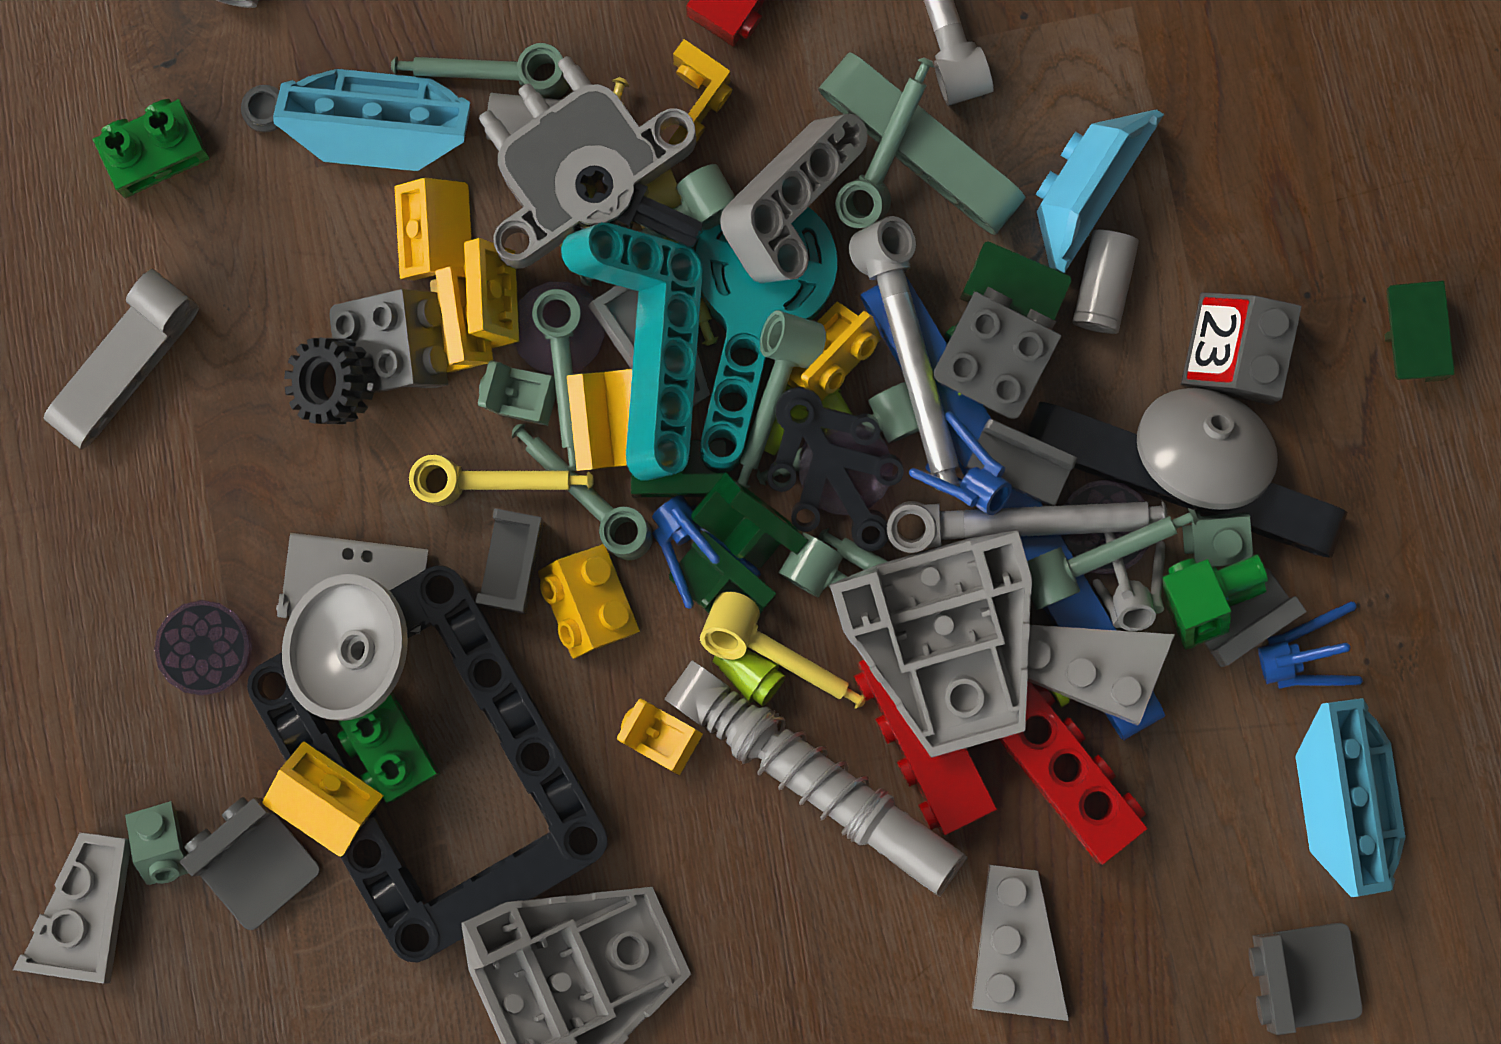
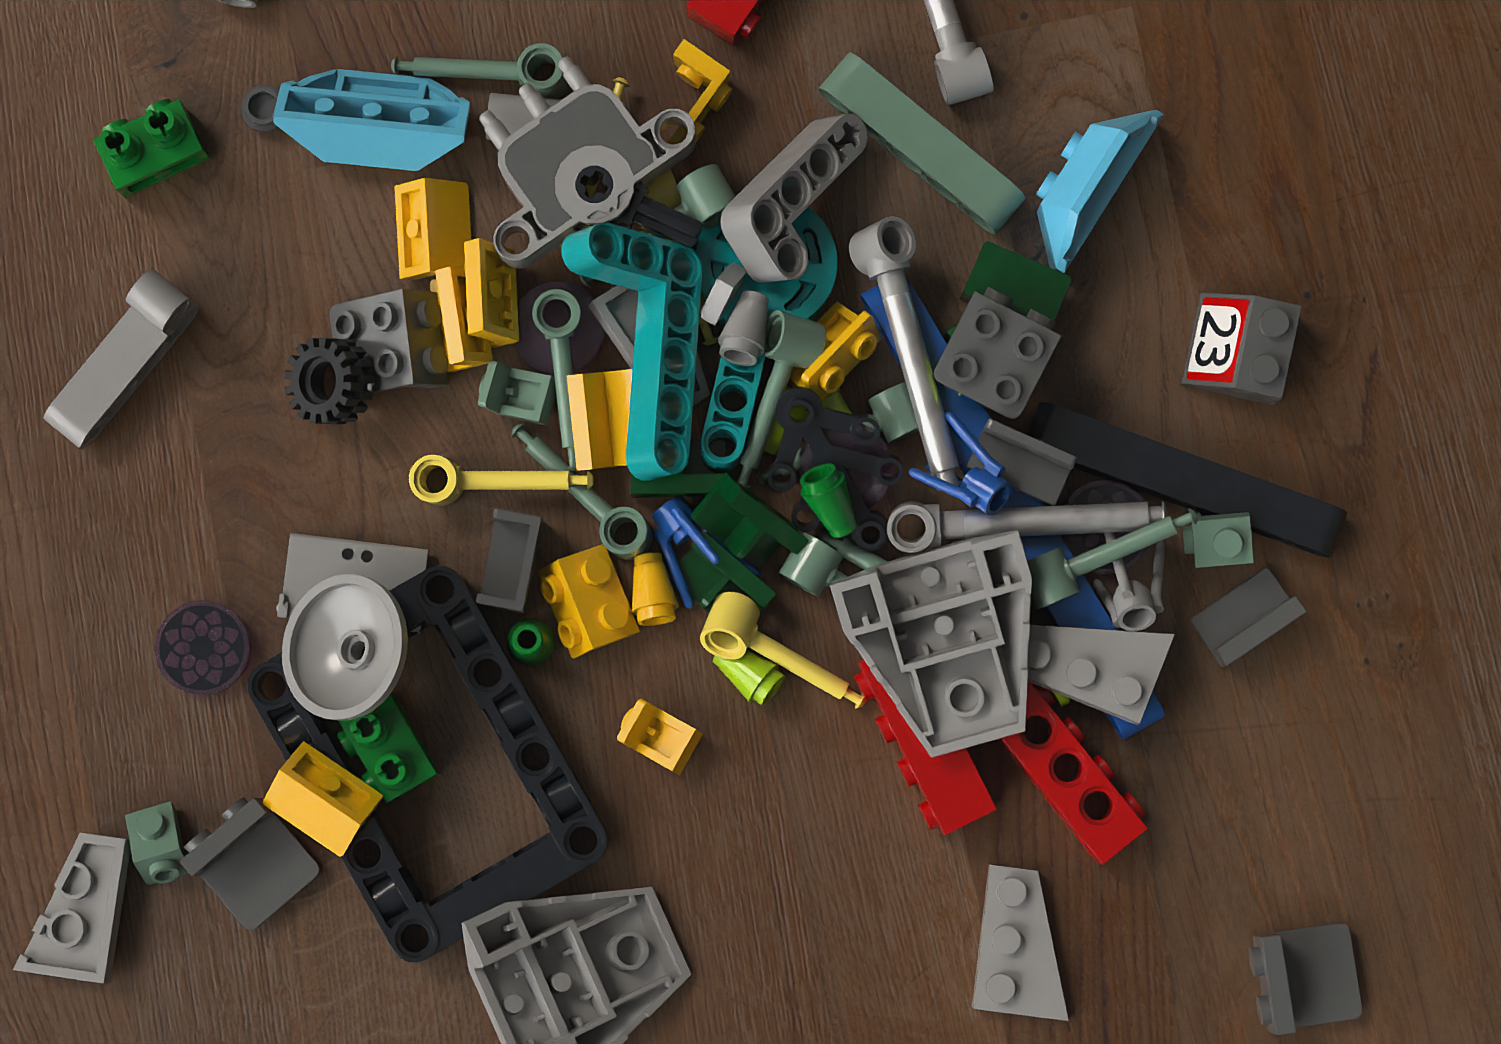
light grey piece [664,661,967,897] -> none
sand green piece [835,57,935,228] -> none
light grey pin [1072,230,1139,334] -> none
light grey dish [1137,388,1278,510] -> none
green brick [1163,555,1268,650] -> none
blue plant [1258,601,1363,689] -> none
medium azure wedge [1295,698,1405,897] -> none
dark green panel [1384,281,1455,382] -> none
none -> green cone [507,618,554,666]
none -> yellow cone [632,553,679,626]
none -> light grey tile [700,263,747,326]
none -> light grey cone [718,291,769,366]
none -> green cone [800,463,857,538]

